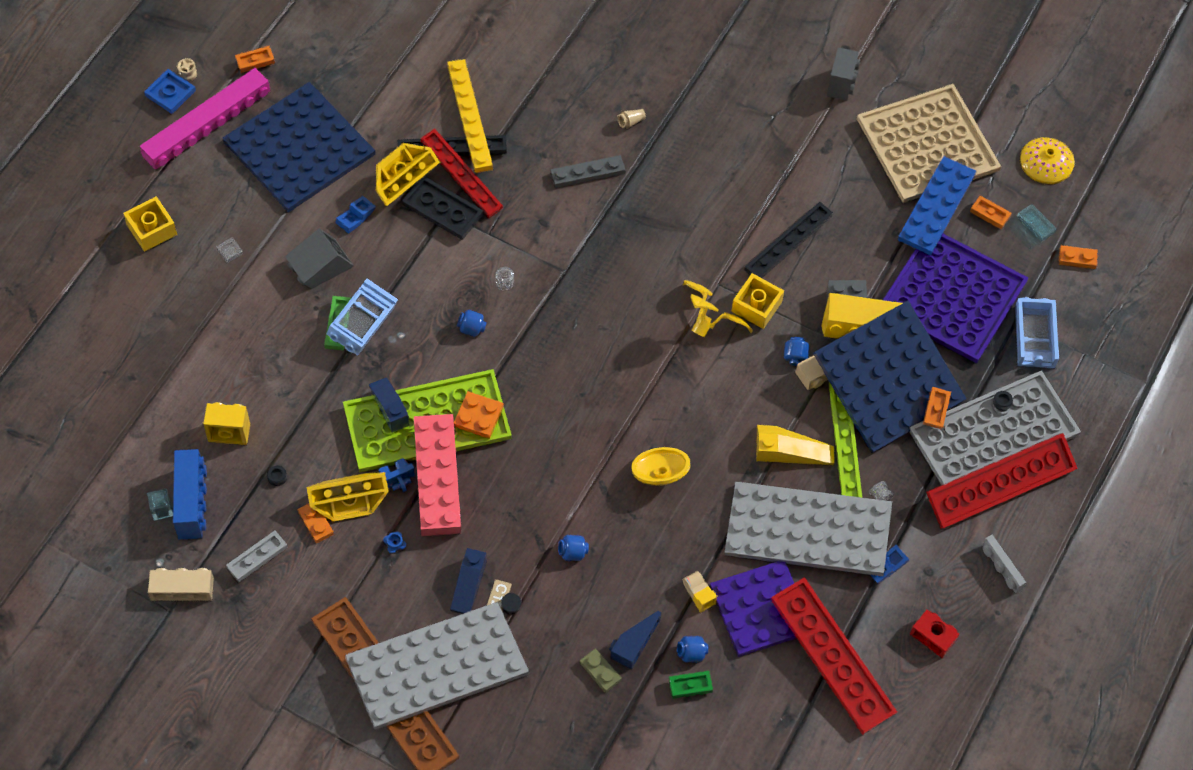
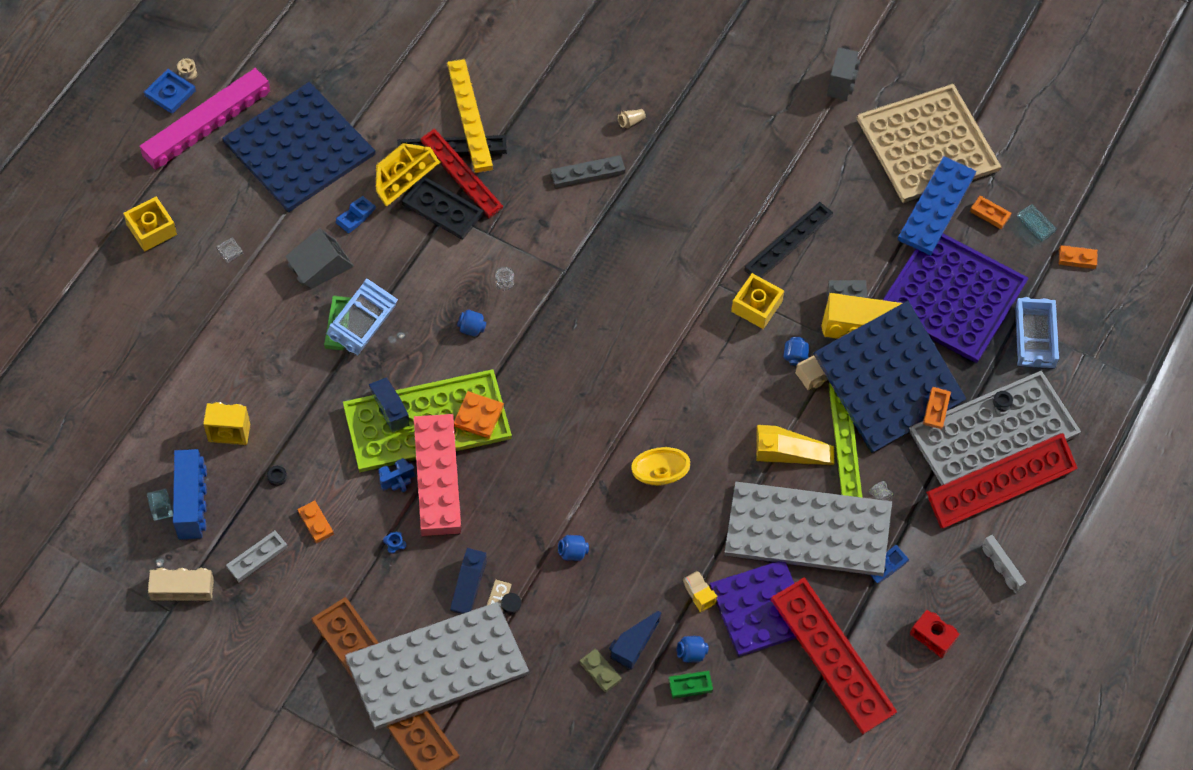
orange plate [235,46,275,73] -> none
yellow wedge [306,472,389,522] -> none
yellow plant [683,280,753,337] -> none
yellow dish [1020,137,1074,184] -> none

